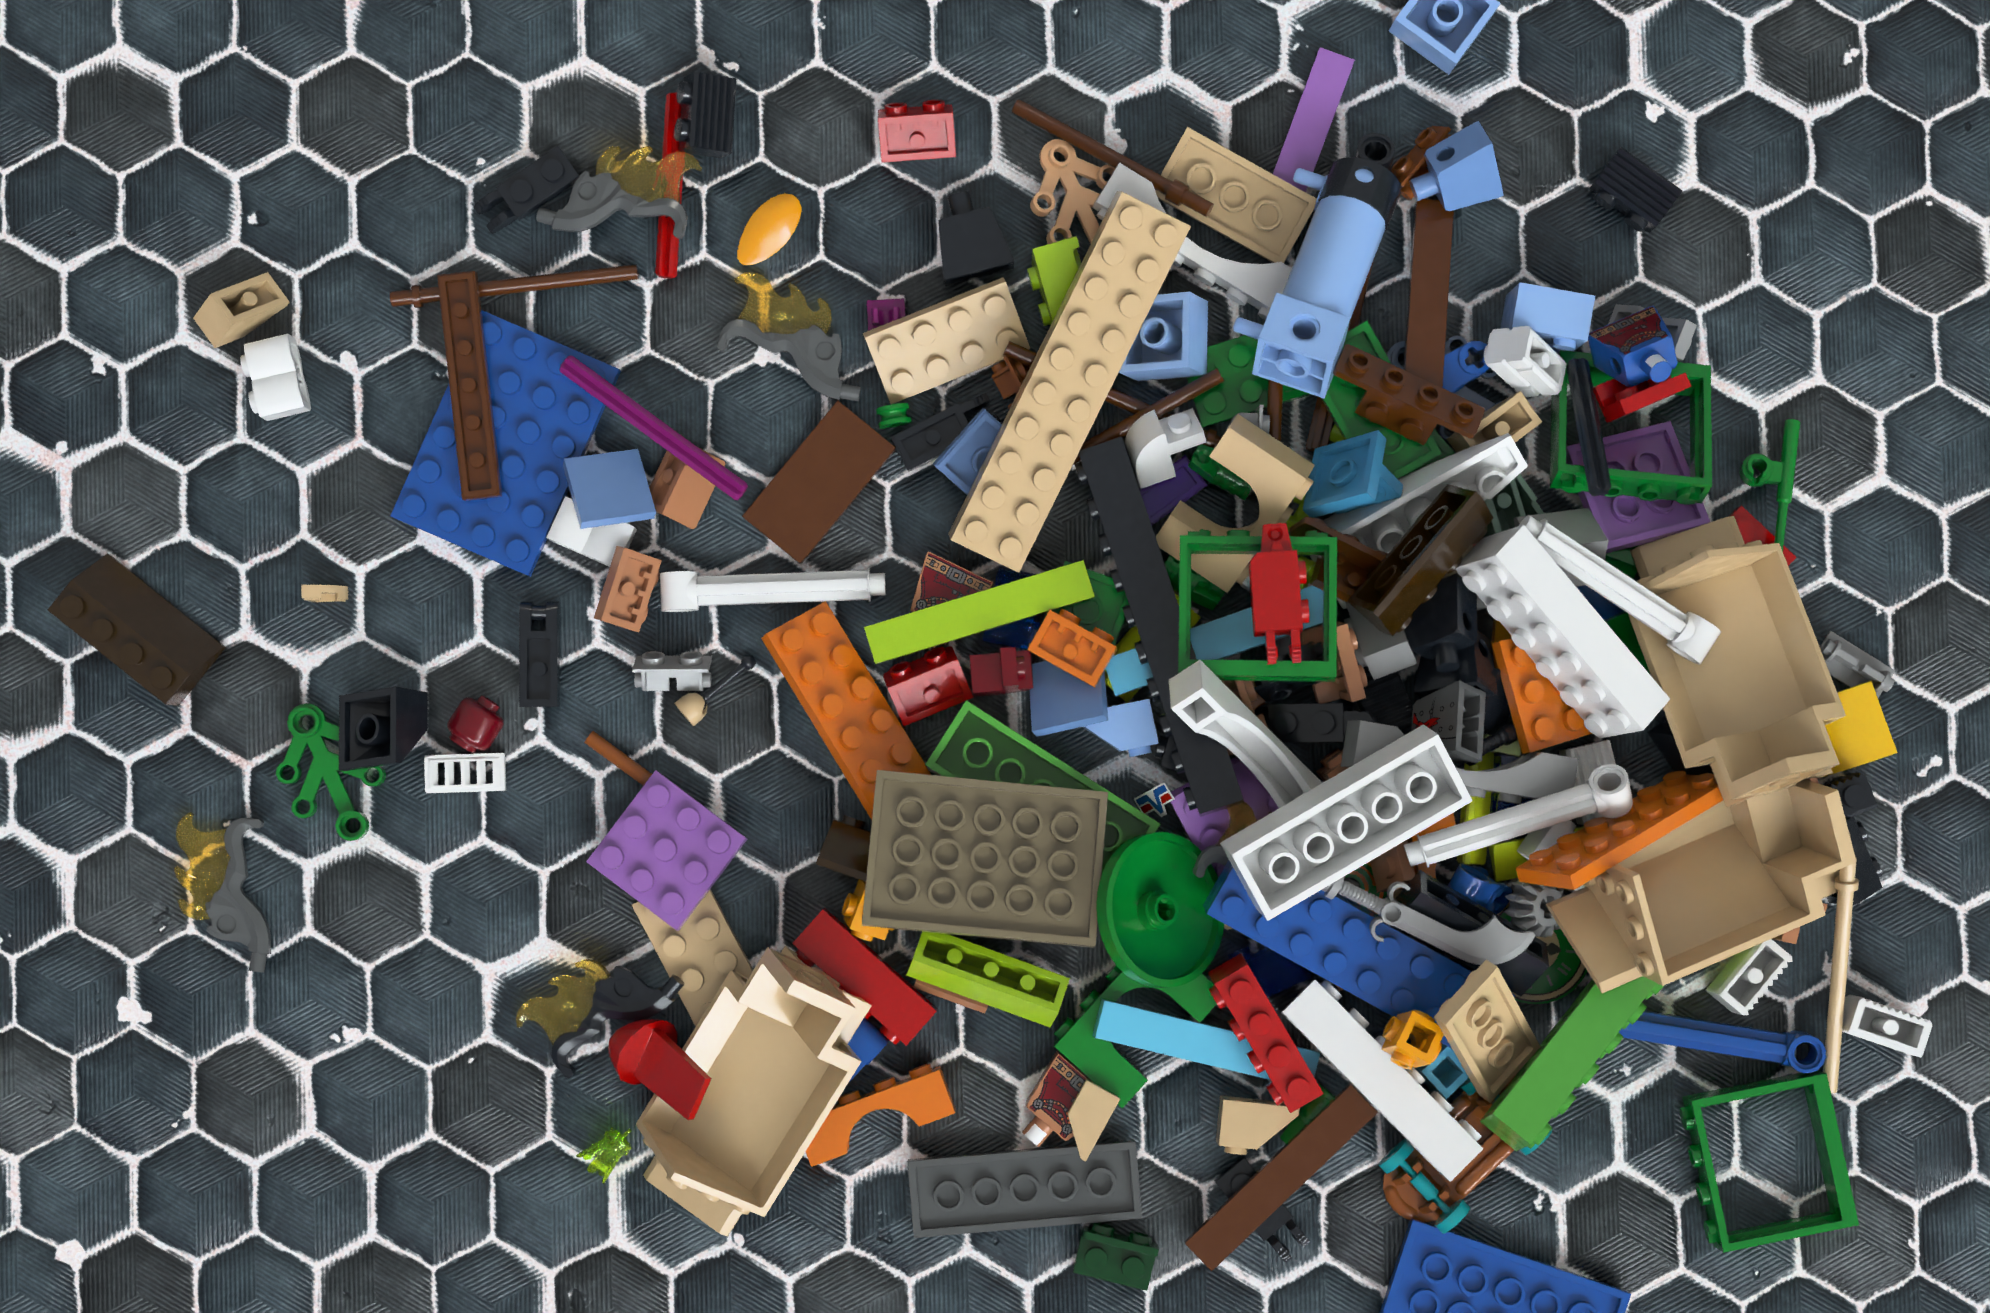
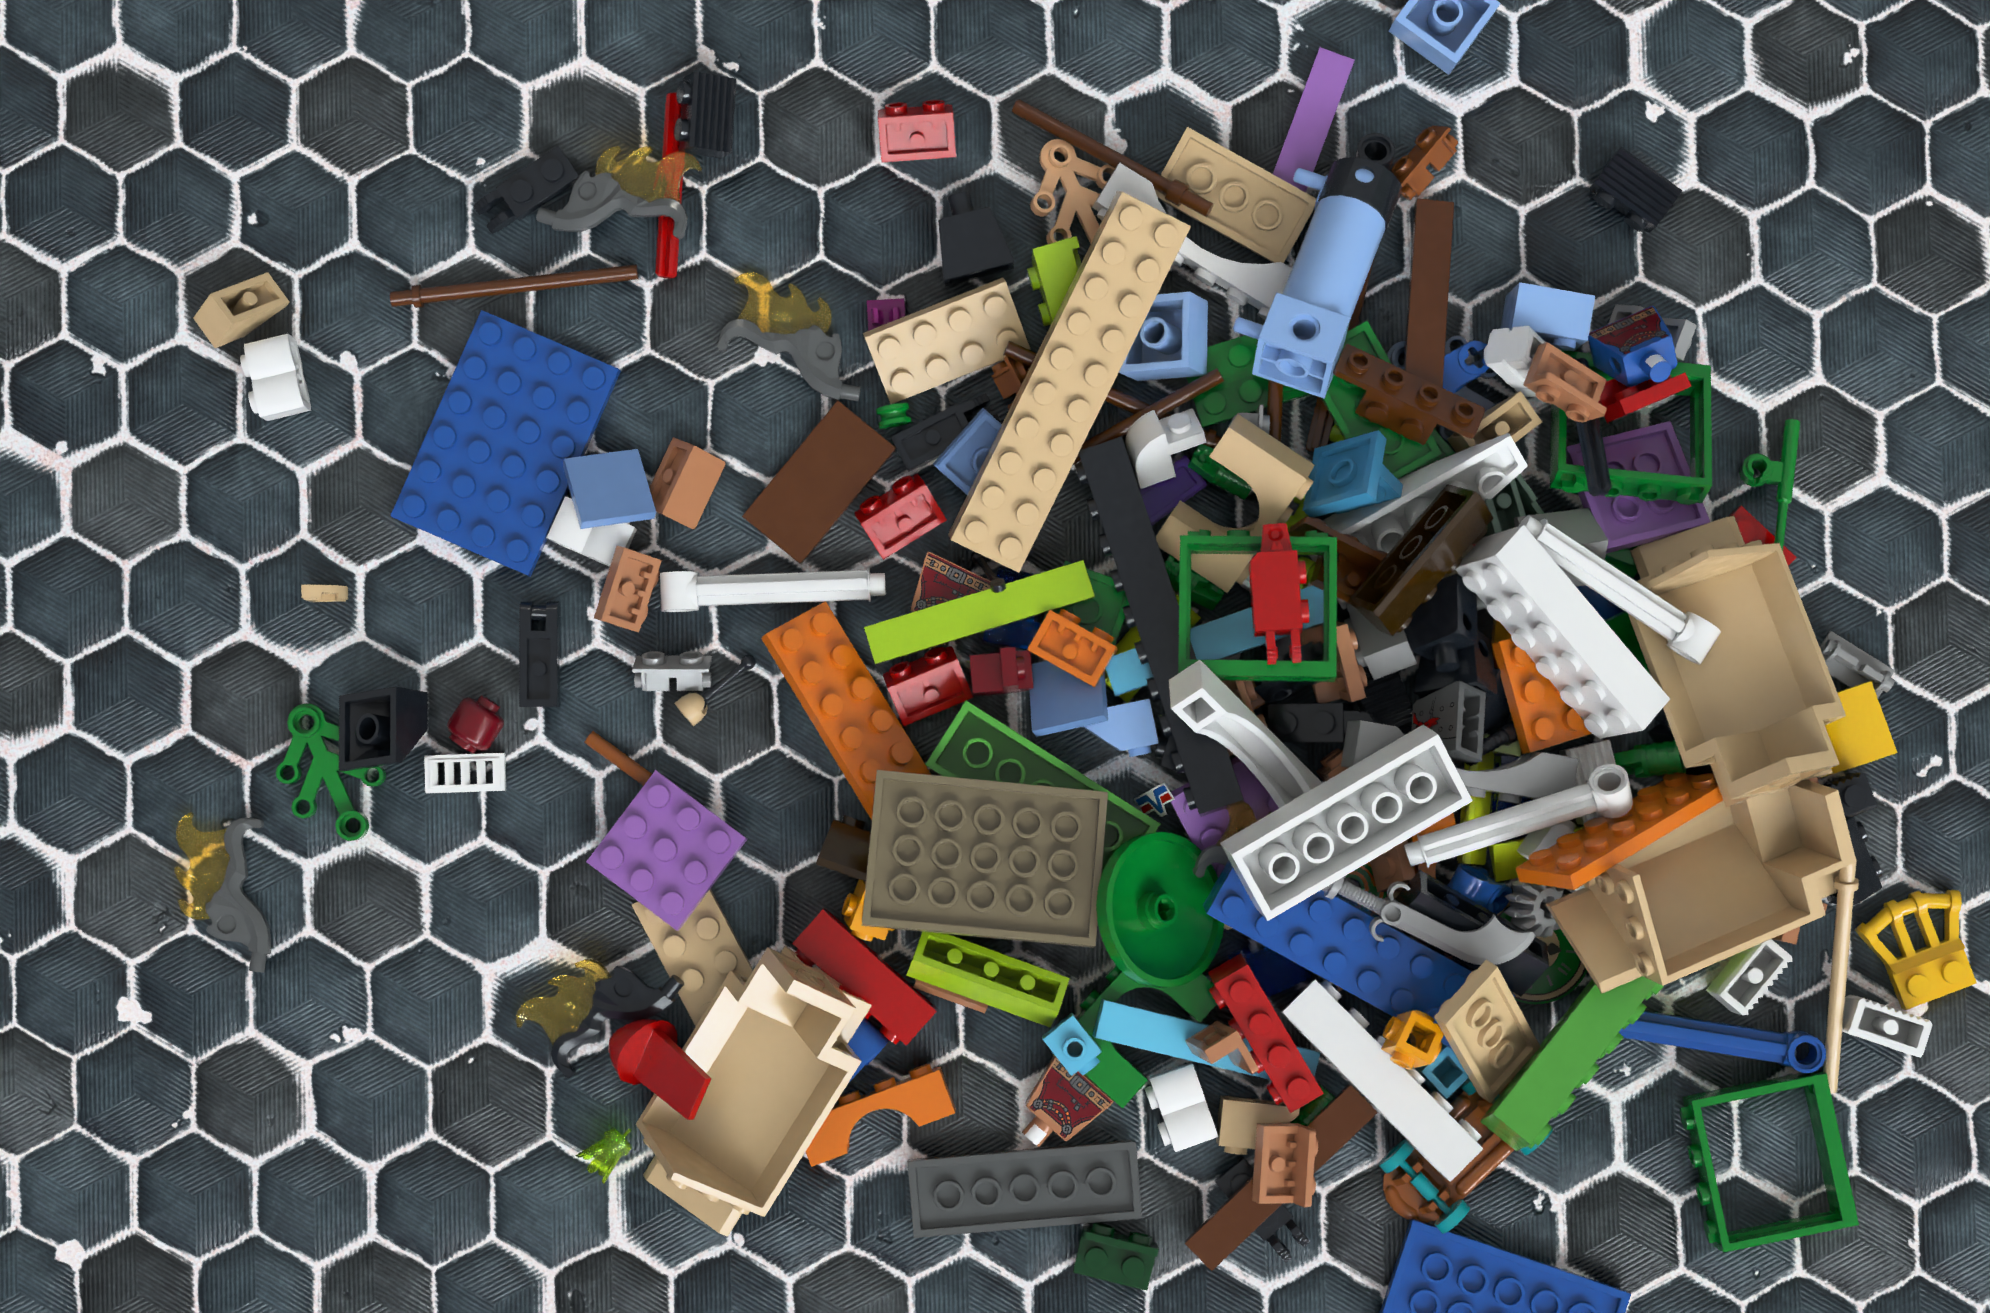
dark brown slope [47,553,226,706] -> none
reddish brown tile [437,271,502,501] -> none
magenta axle [559,356,748,500] -> none
light orange arm [737,193,802,265] -> none
tan tile [1068,1079,1120,1162] -> none
medium blue torso [1409,121,1504,211] -> none
none -> bracket [854,474,947,560]
none -> black hinge [971,552,1006,593]
none -> medium azure brick [1042,1012,1102,1076]
none -> white brick [1144,1062,1218,1152]
none -> panel [1185,1021,1259,1074]
none -> nougat bracket [1252,1123,1318,1207]
none -> nougat bracket [1523,342,1607,422]
none -> green hinge [1613,740,1686,778]
none -> yellow plate [1855,890,1977,1010]

